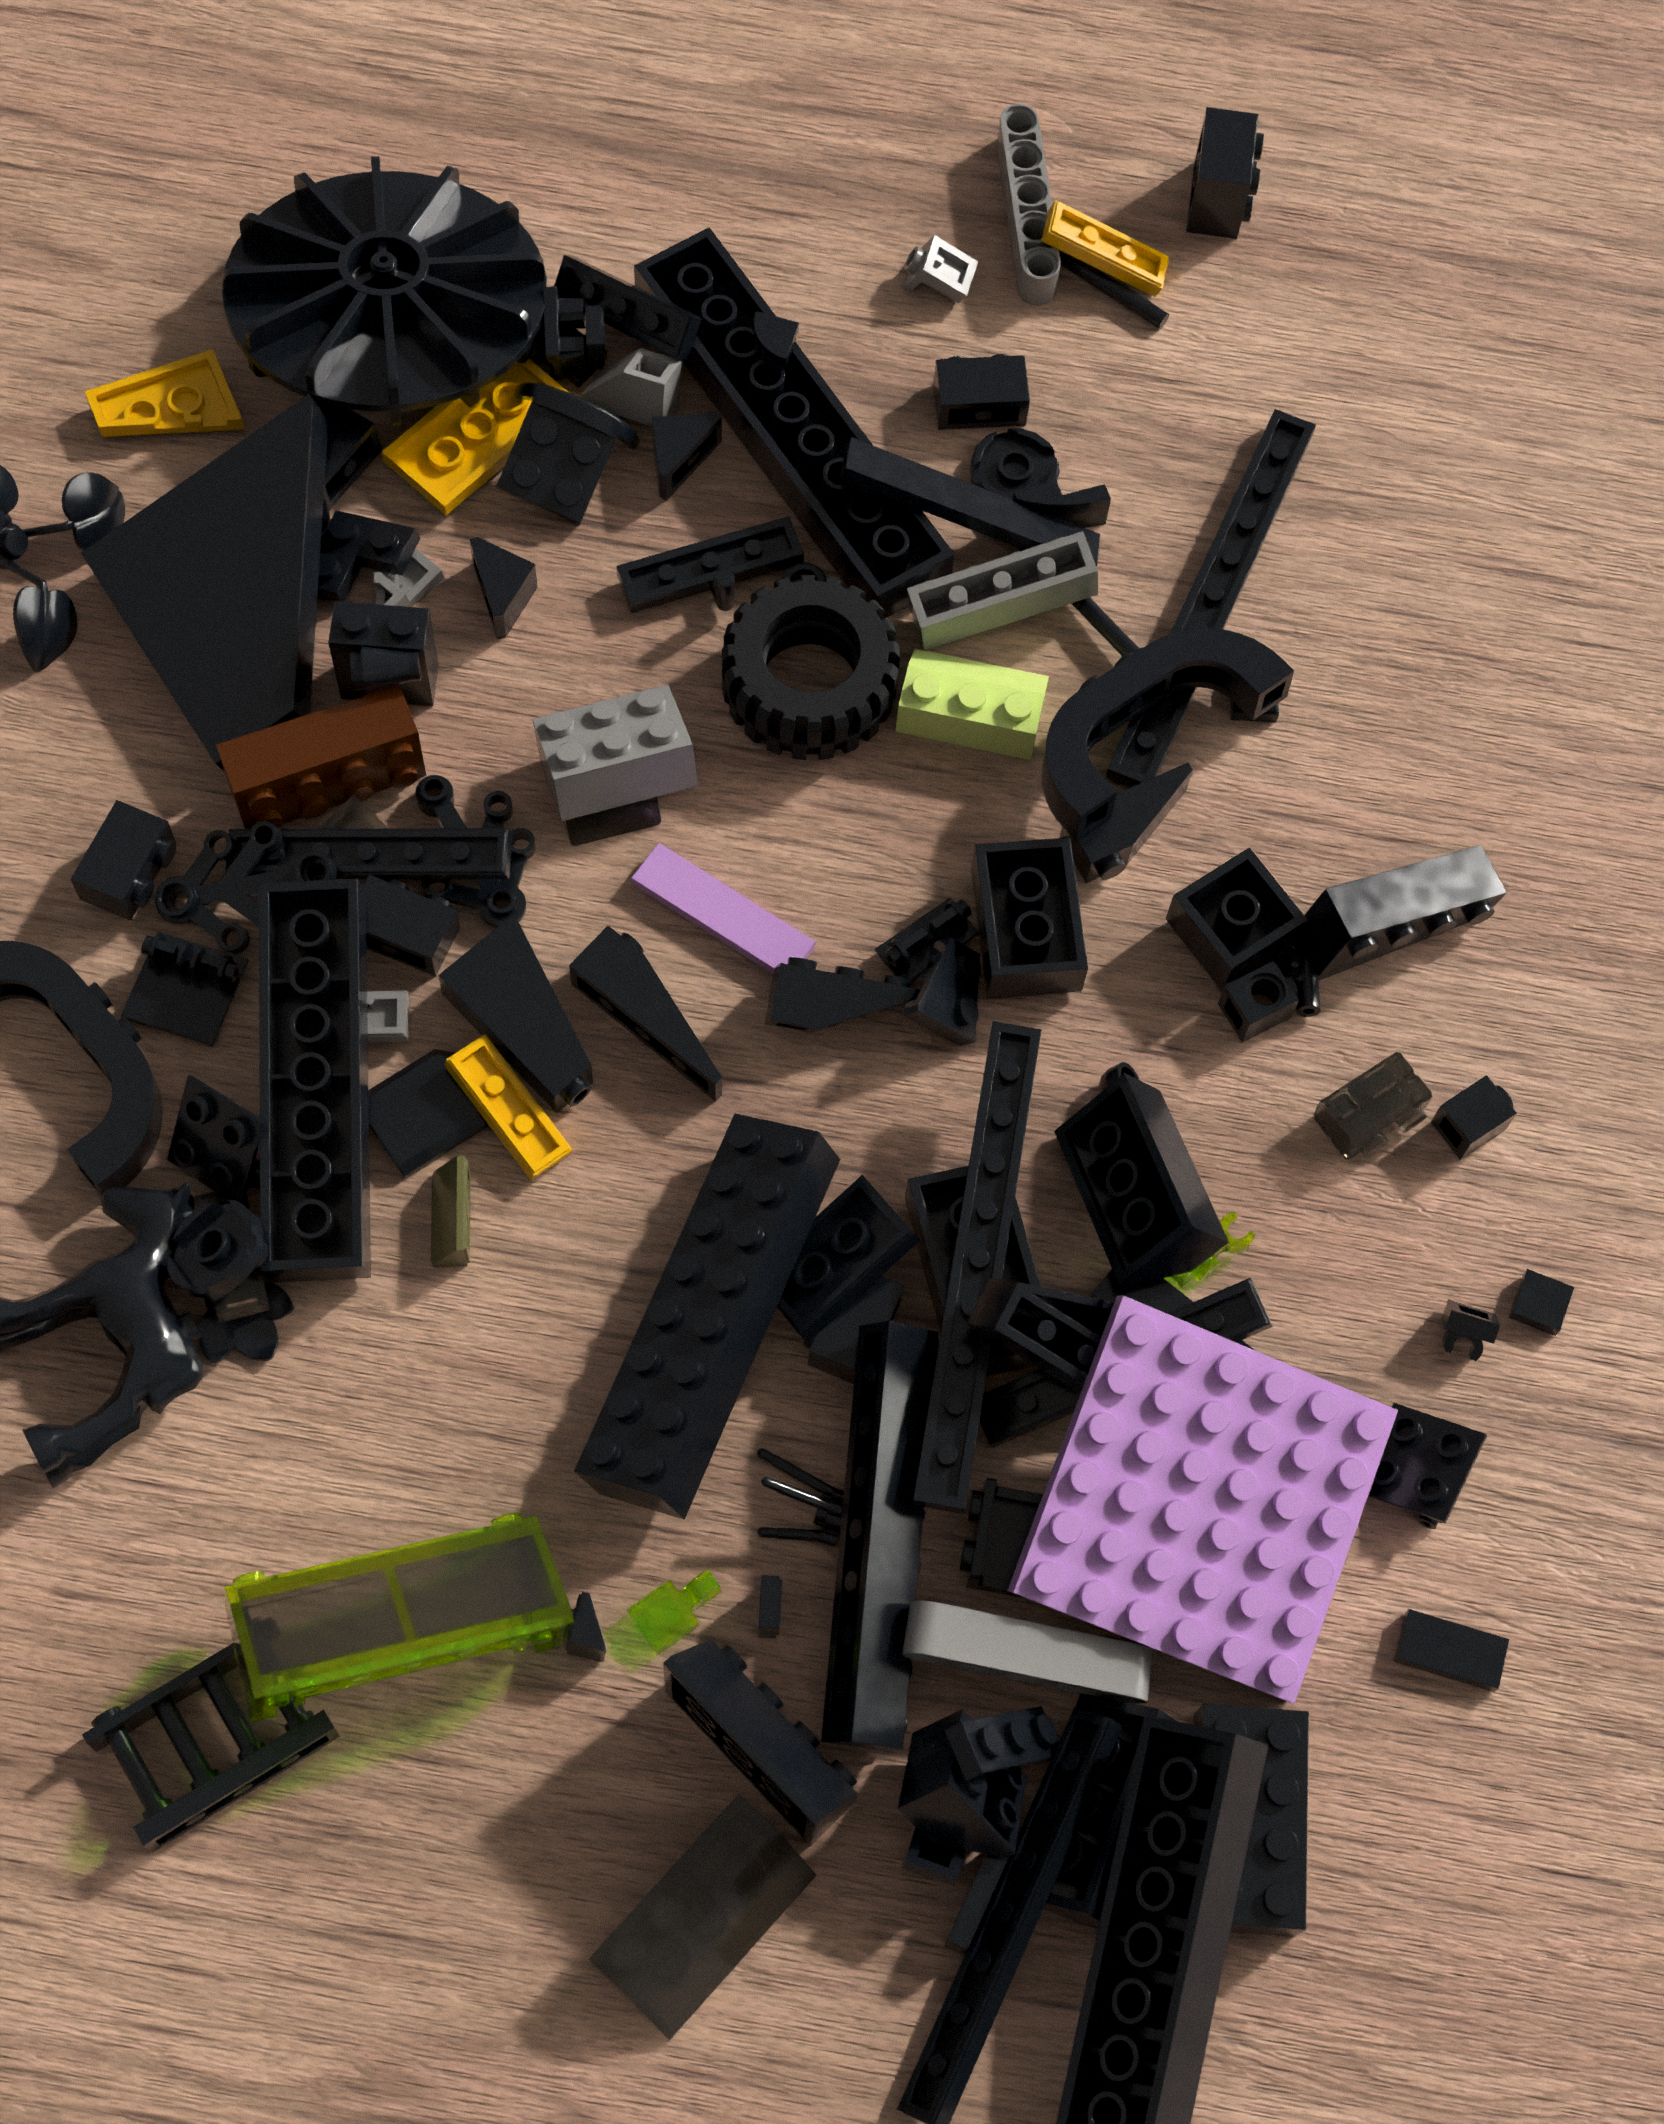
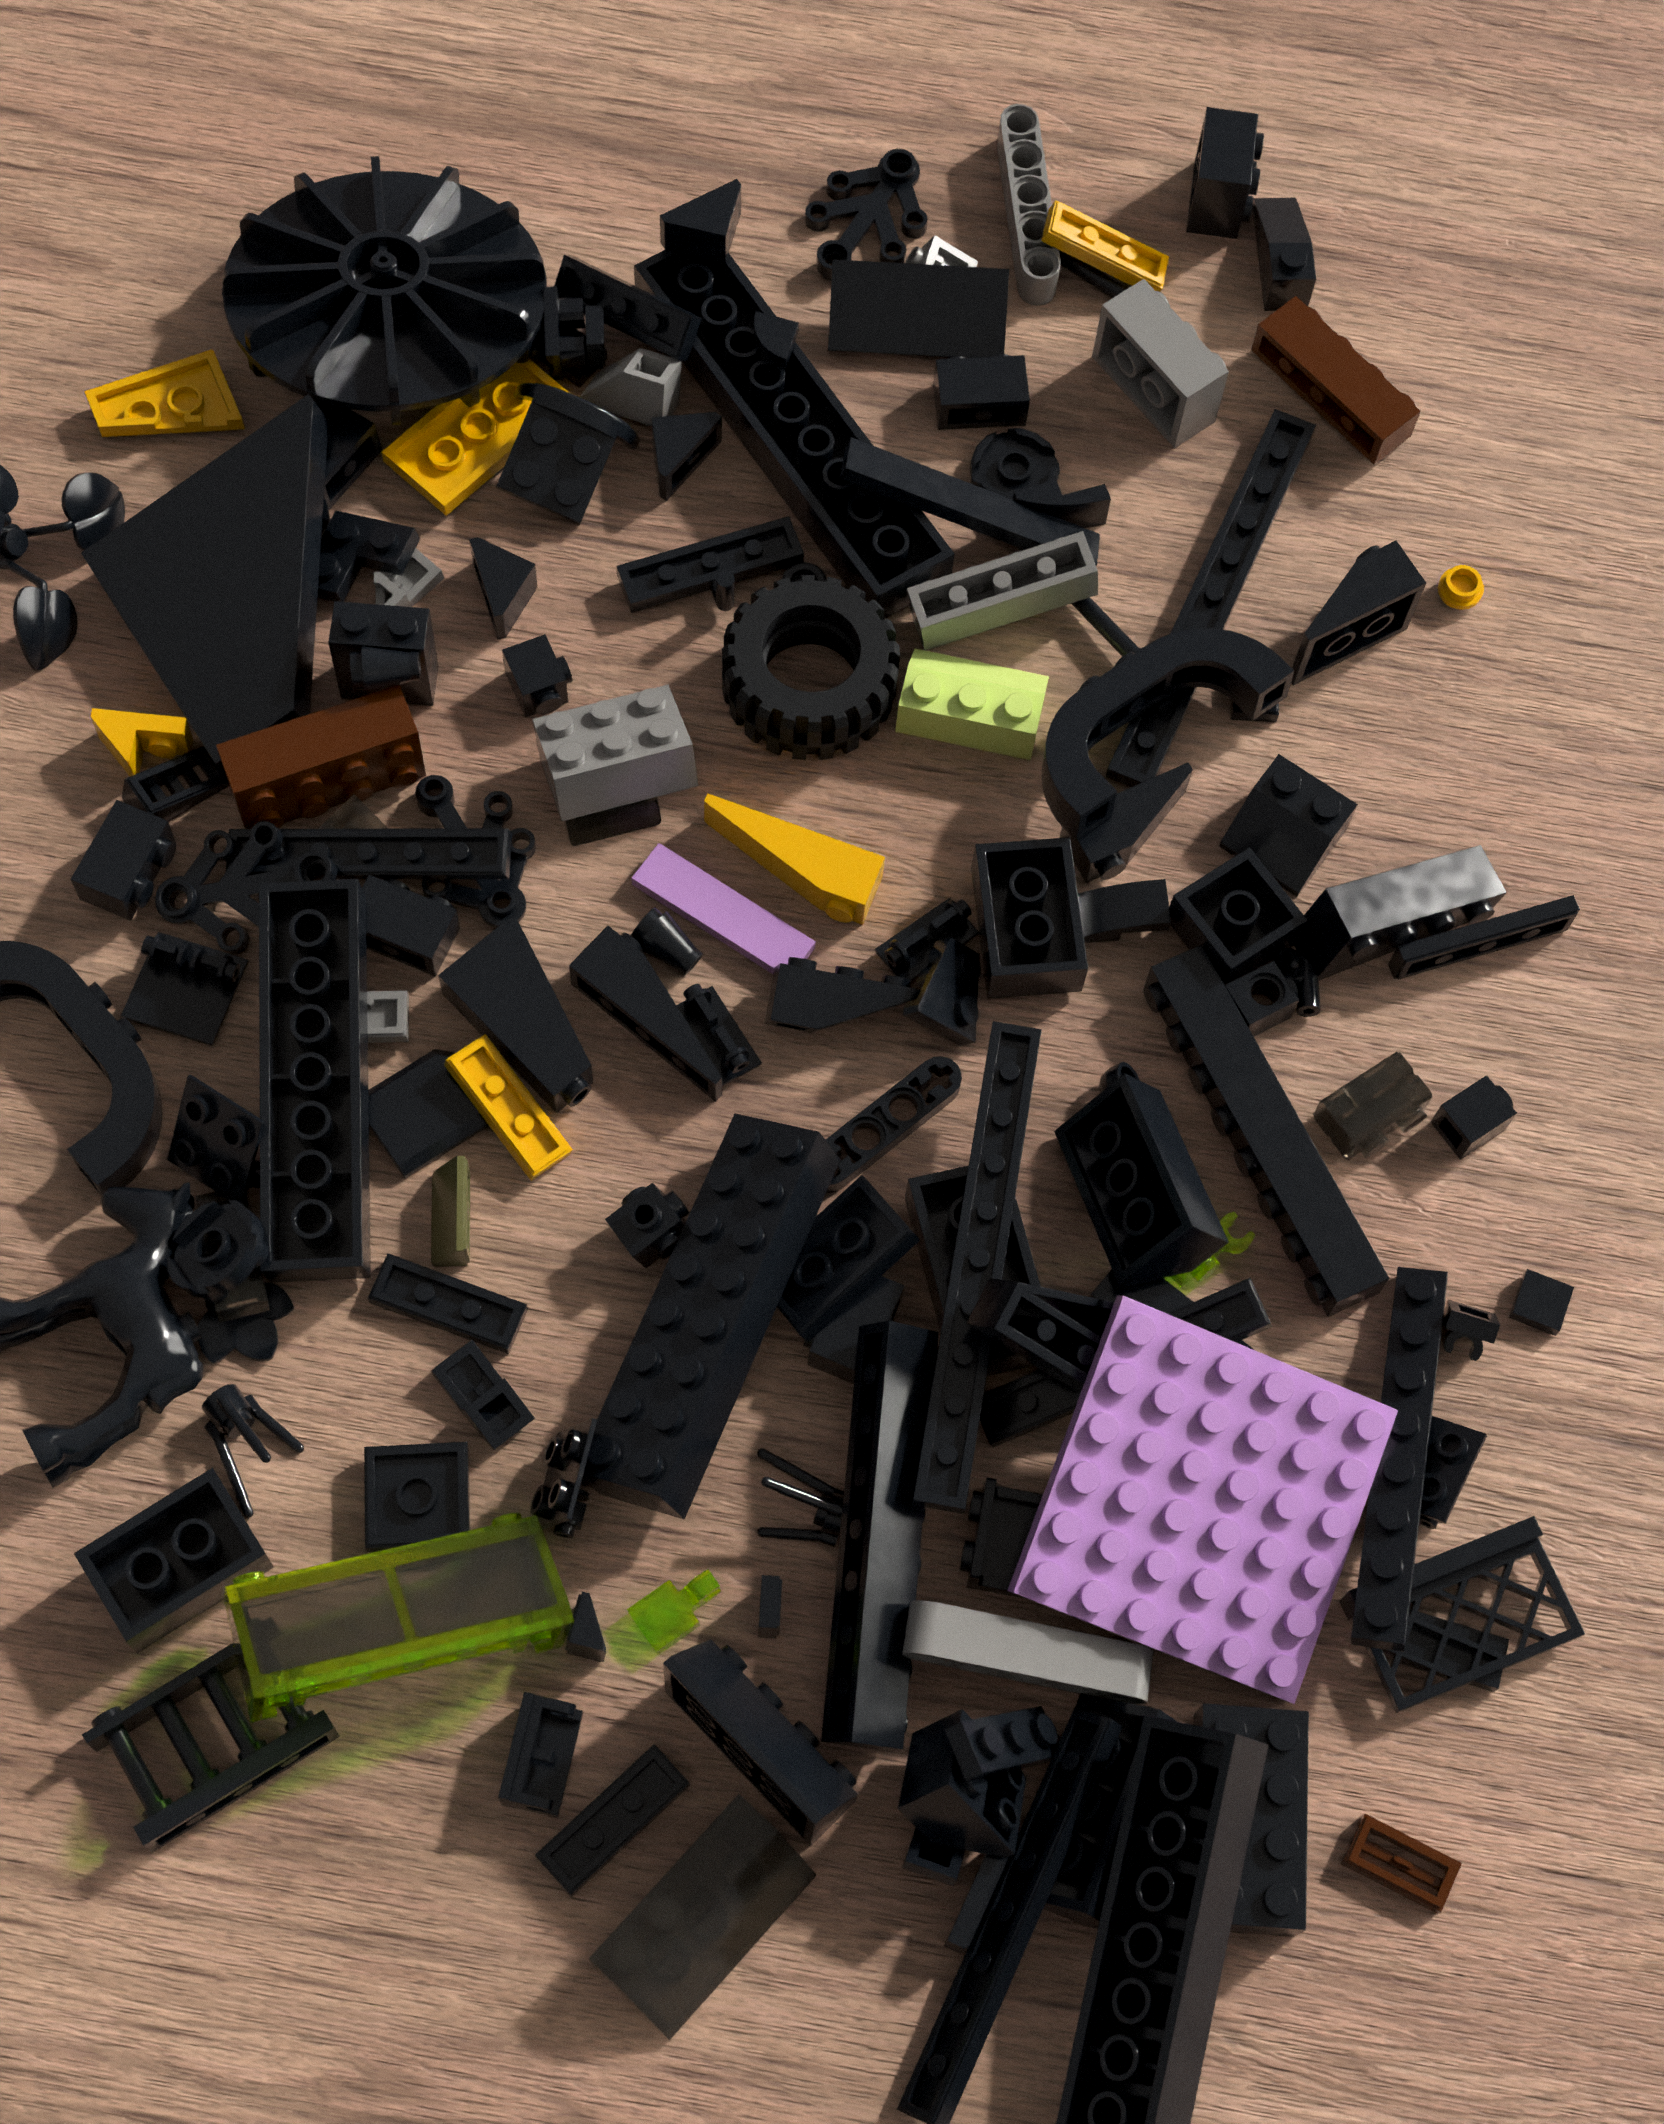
none -> black brick [74,1468,274,1653]
none -> yellow slope [90,708,194,776]
none -> black slope [122,746,229,821]
none -> black plant [202,1384,304,1518]
none -> black plate [364,1442,471,1552]
none -> black tile [368,1253,528,1354]
none -> black slope [430,1340,535,1450]
none -> black hinge [498,1692,583,1818]
none -> black brick [502,634,573,718]
none -> black hinge [530,1418,597,1538]
none -> black tile [535,1744,690,1897]
none -> black brick [605,1182,690,1268]
none -> black cone [631,907,703,976]
none -> black slope [660,179,742,263]
none -> black hinge [677,984,762,1086]
none -> yellow slope [704,793,885,925]
none -> black plant [805,149,928,281]
none -> black beam [826,1056,962,1193]
none -> black tile [828,259,1009,358]
none -> black slope [1078,879,1171,943]
none -> light grey brick [1092,279,1229,448]
none -> black brick [1143,945,1389,1317]
none -> black slope [1219,754,1358,897]
none -> reddish brown brick [1251,296,1421,465]
none -> black slope [1252,198,1316,311]
none -> black slope [1291,540,1426,685]
none -> black fence [1339,1516,1585,1713]
none -> reddish brown tile [1341,1814,1462,1914]
none -> black plate [1351,1267,1448,1652]
none -> black tile [1388,895,1580,980]
none -> yellow plate [1438,565,1484,610]

